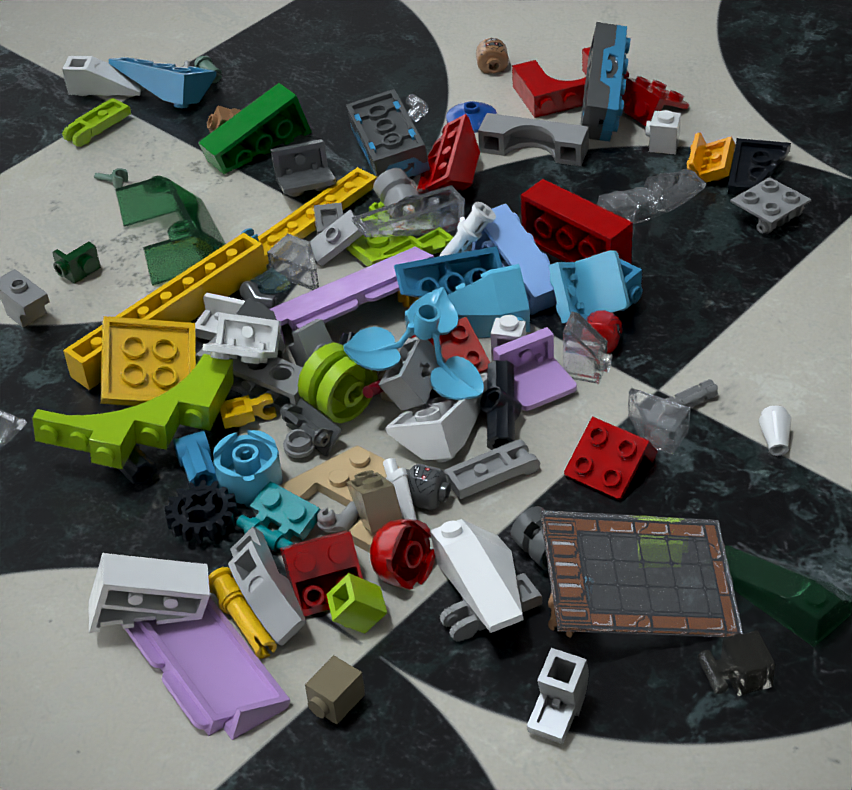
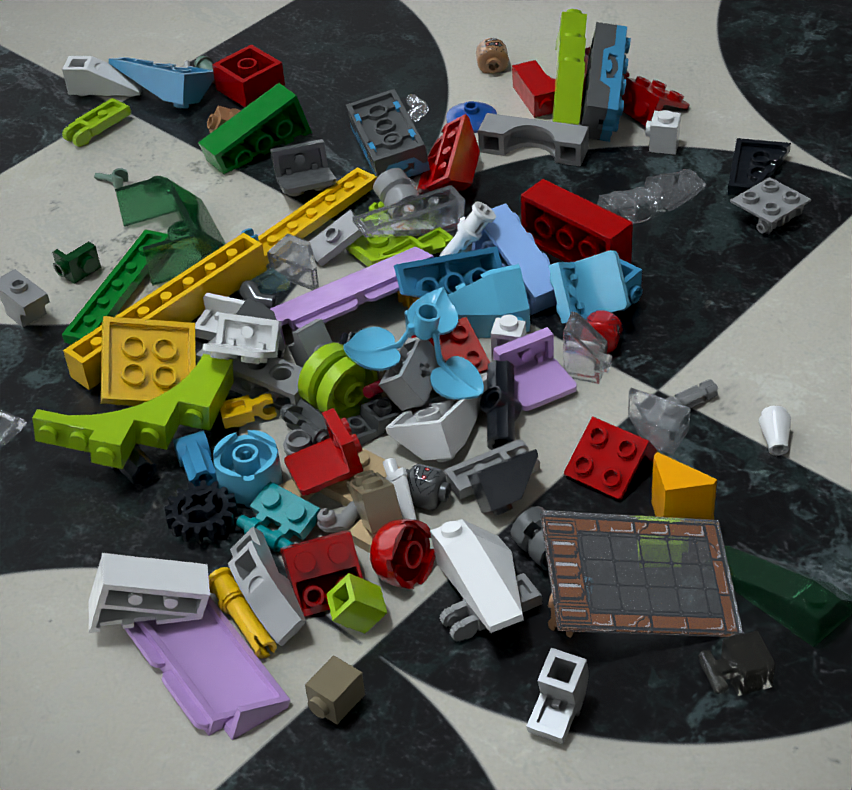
light grey plate [313,203,343,235] -> none
light orange bracket [687,132,736,185] -> none
none -> green plate [62,229,171,345]
none -> red brick [212,45,285,107]
none -> red bracket [284,408,363,496]
none -> dark grey slope [347,397,403,446]
none -> black slope [467,449,538,516]
none -> lime arch [552,9,587,125]
none -> light orange slope [651,452,717,525]

